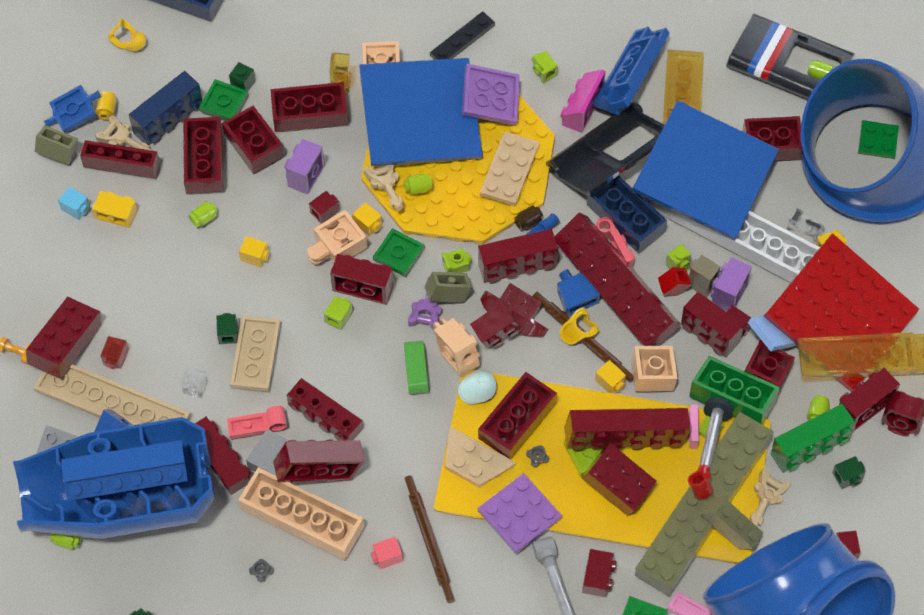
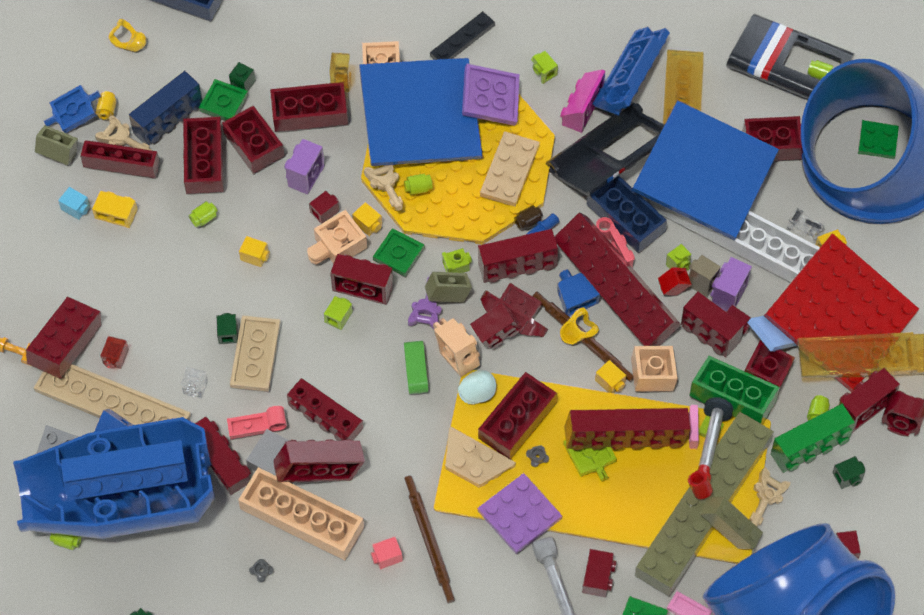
dark red brick [581,443,657,516] -> none

